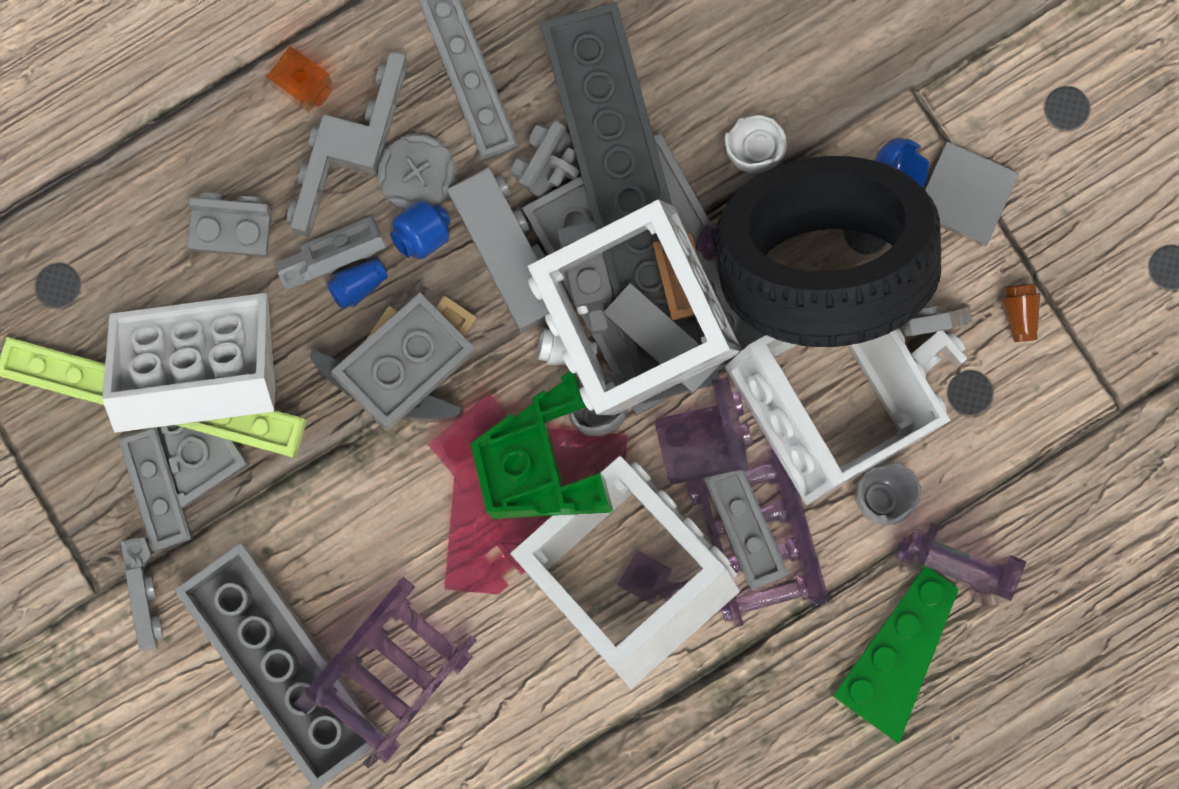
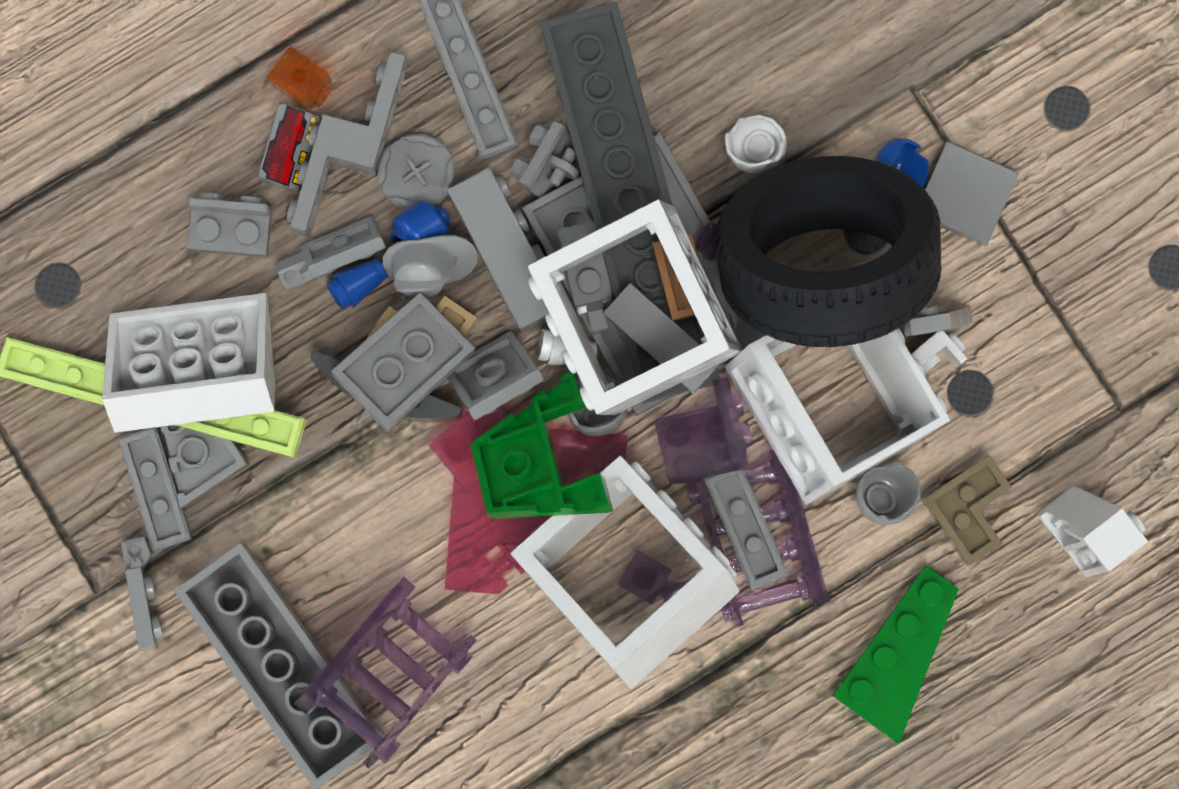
clear purple fence [895,523,1027,606] -> none
dark orange cone [1001,284,1041,342] -> none
none -> slope [258,103,320,192]
none -> light grey piece [382,235,478,299]
none -> light grey plate [447,331,544,421]
none -> dark tan plate [922,455,1012,566]
none -> white wedge [1037,485,1148,577]

